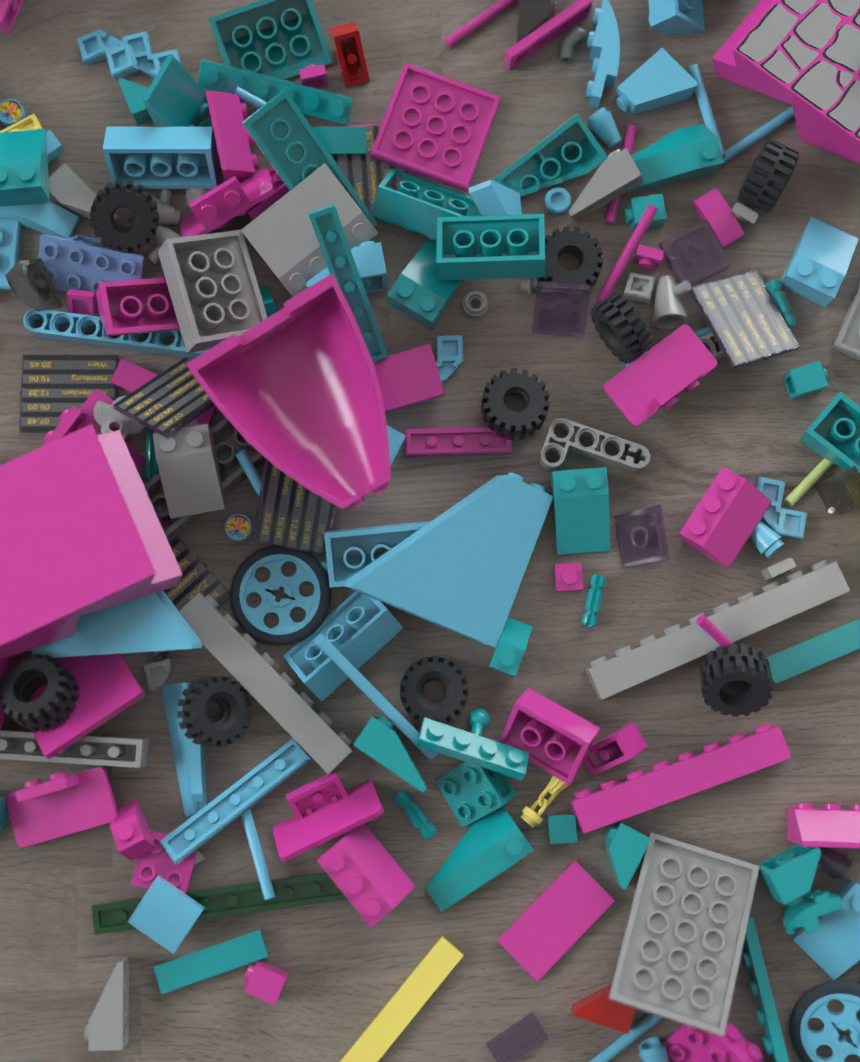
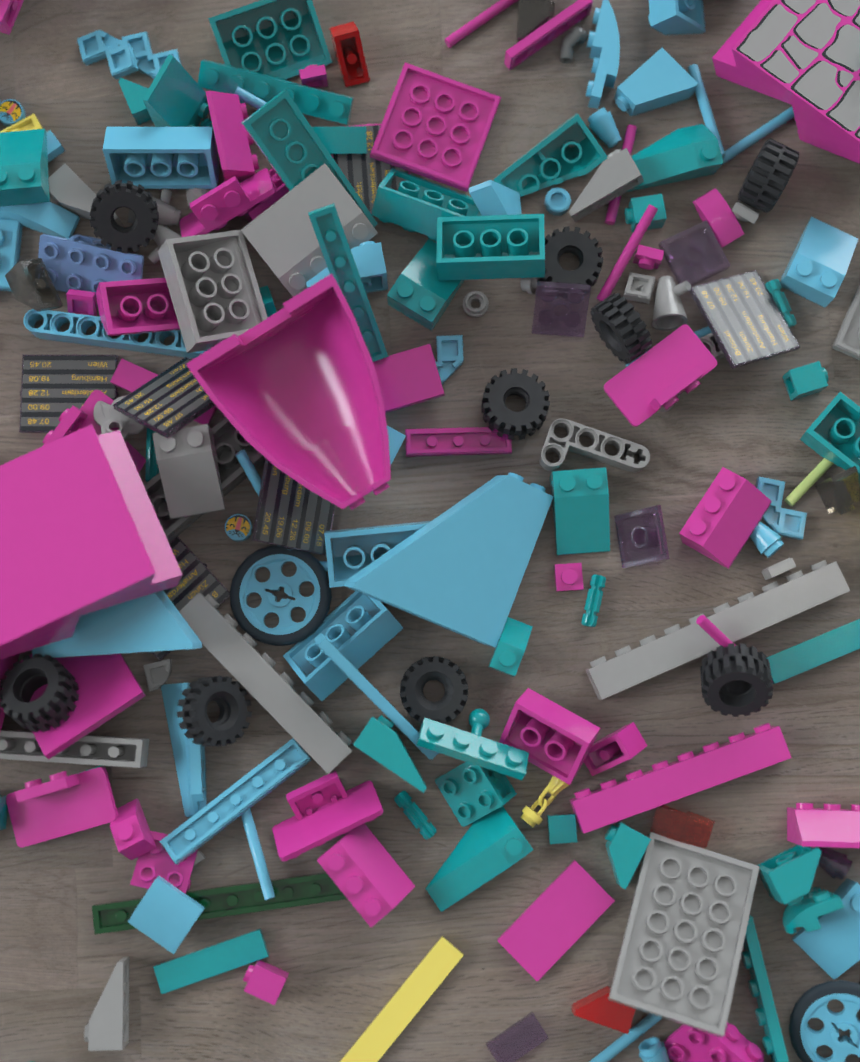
none -> clear red slope [650,805,715,848]

